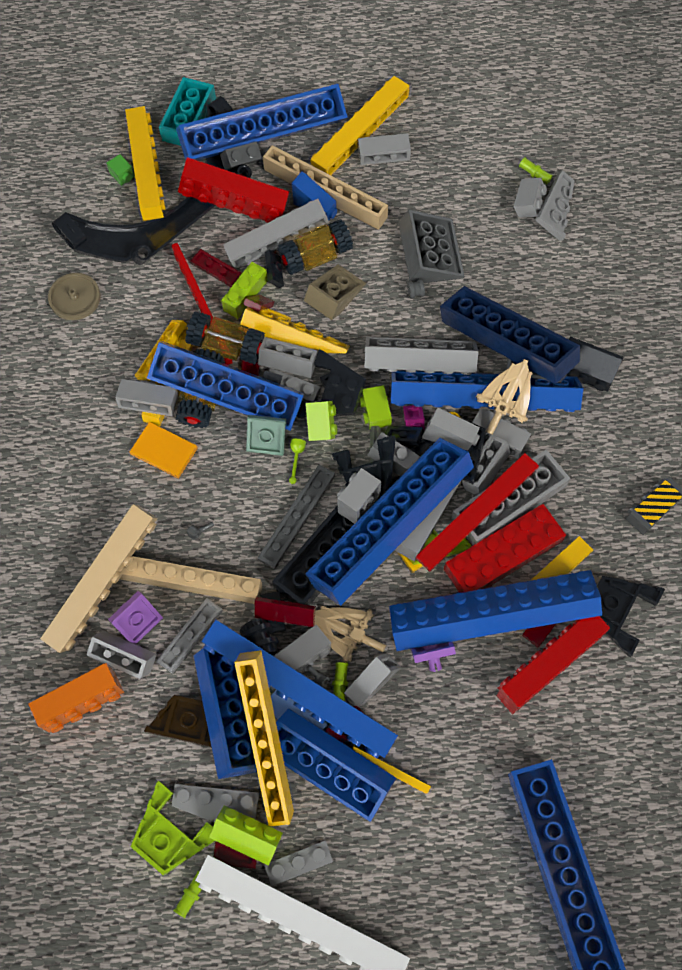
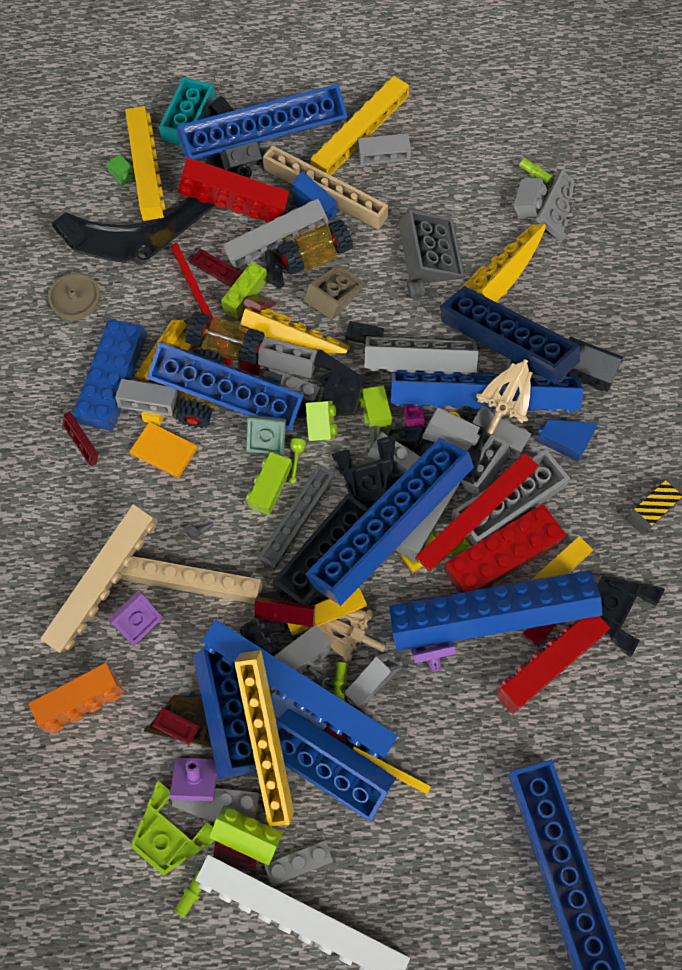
light grey brick [87,630,157,680] -> none
light grey tile [156,598,223,674] -> none
light grey brick [337,468,381,524] -> none
none -> dark red tile [62,412,98,466]
none -> blue brick [73,319,147,431]
none -> dark red tile [152,707,200,746]
none -> medium lavender tile [170,758,217,801]
none -> lime brick [246,452,292,516]
none -> yellow tile [287,588,367,637]
none -> black plate [345,321,385,344]
none -> yellow wedge [459,224,546,302]
none -> blue slope [537,420,598,462]

